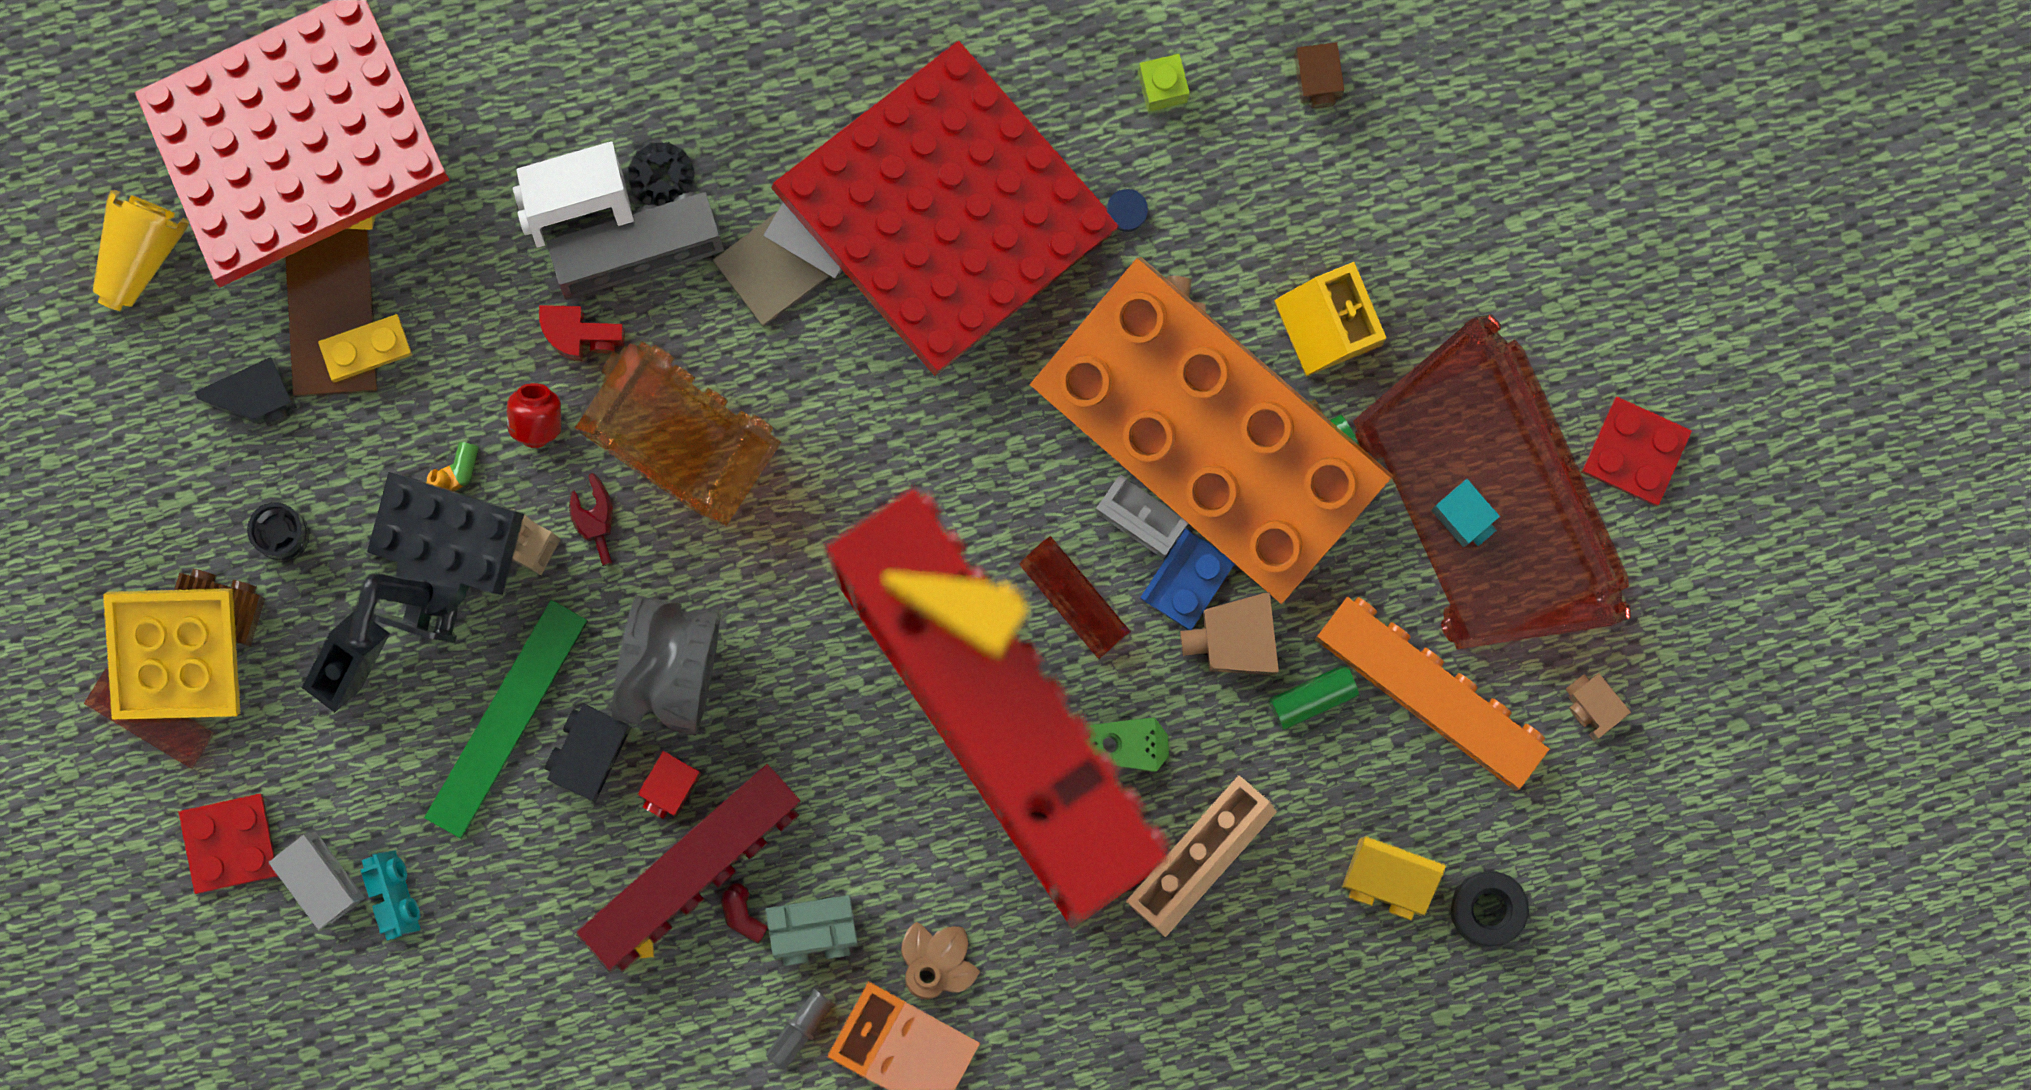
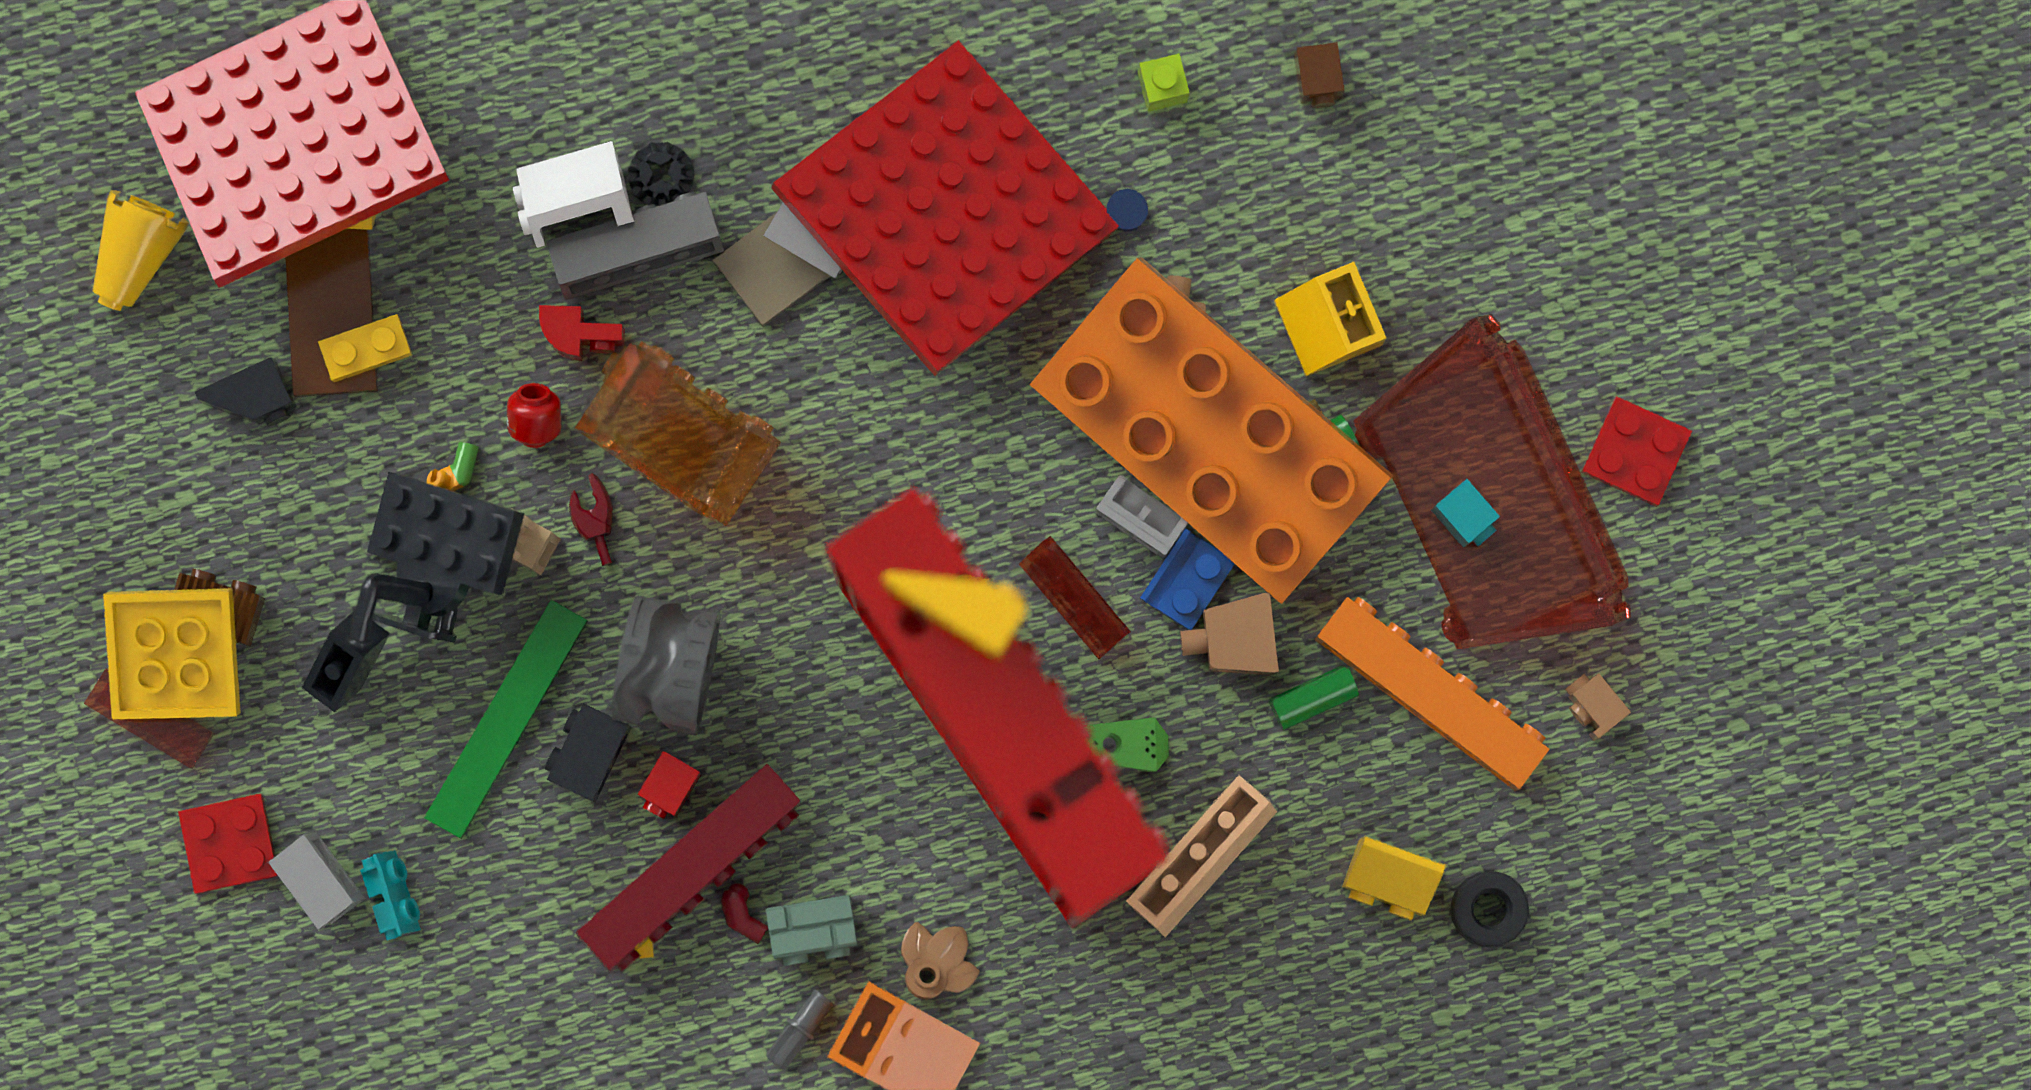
black wheel [247,502,310,562] -> none

